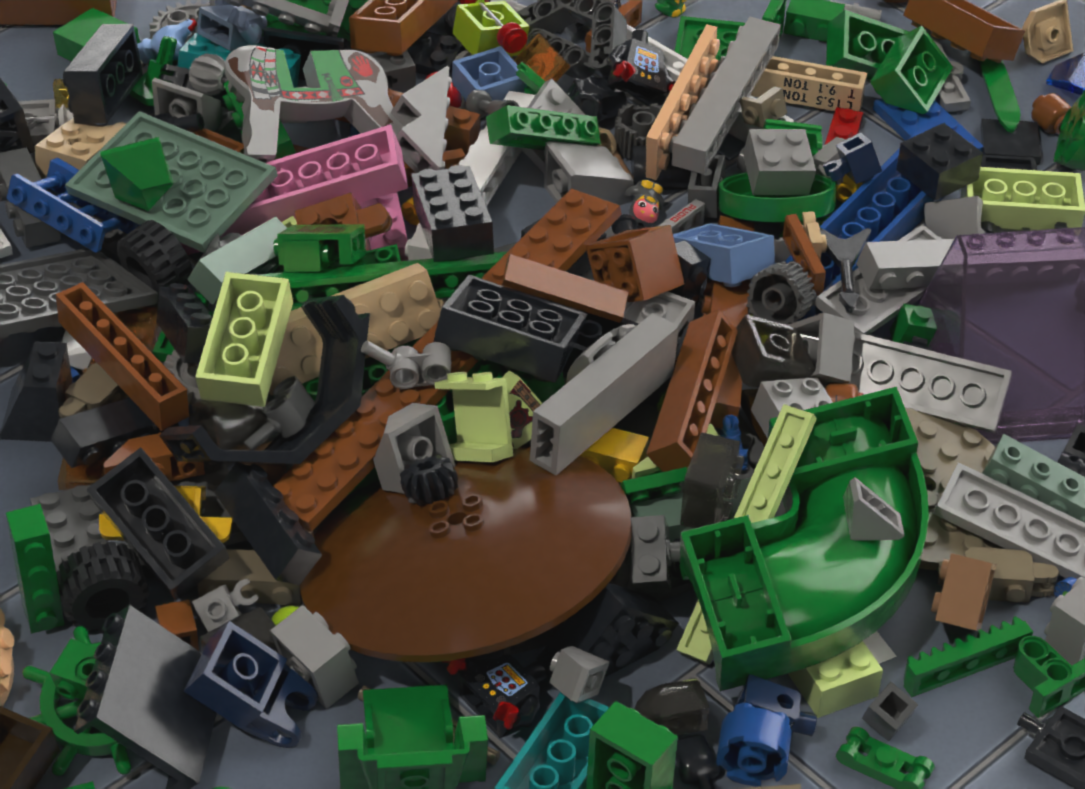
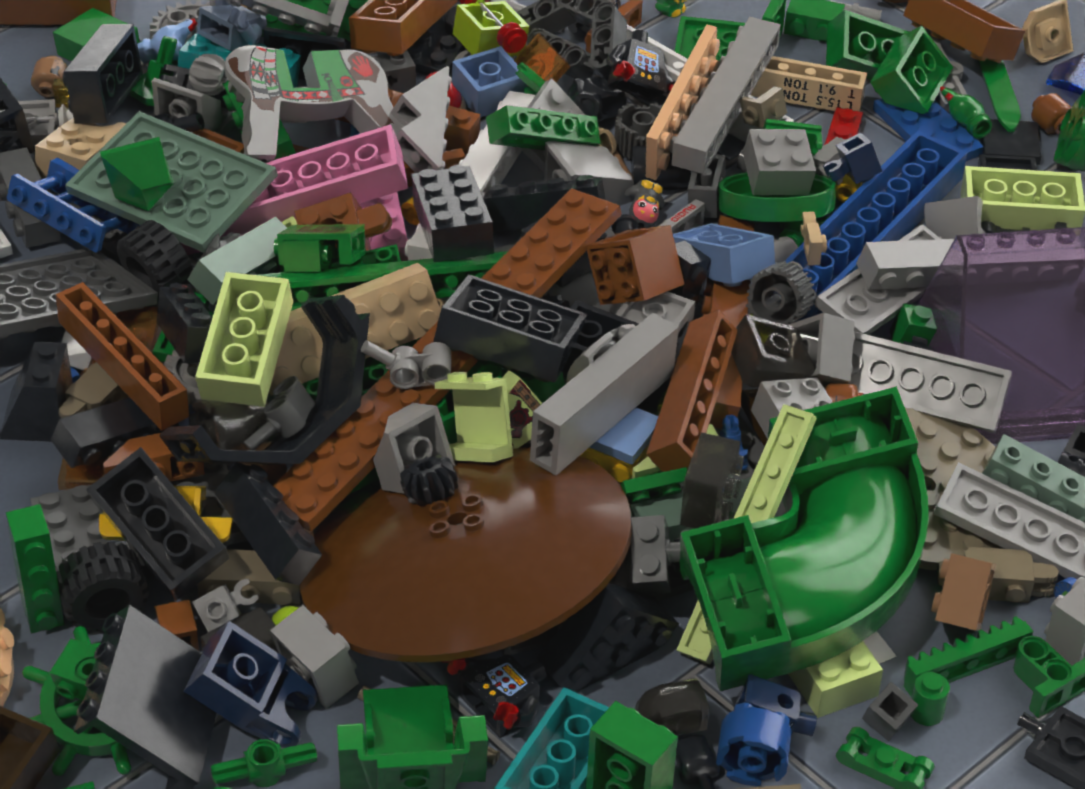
dark grey piece [465,89,520,118] -> none
tile [502,254,628,323] -> none
light grey slope [550,646,610,703] -> none
dark orange tile [783,214,826,296] -> none
black piece [819,227,871,313] -> none
light grey slope [843,477,905,541] -> none
black brick [896,123,983,201] -> none
none -> medium nougat head [31,56,68,98]
none -> green axle [211,739,318,787]
none -> black brick [483,175,606,232]
none -> medium blue tile [590,408,659,465]
none -> green brick [911,672,950,726]
none -> green animal [940,86,992,138]

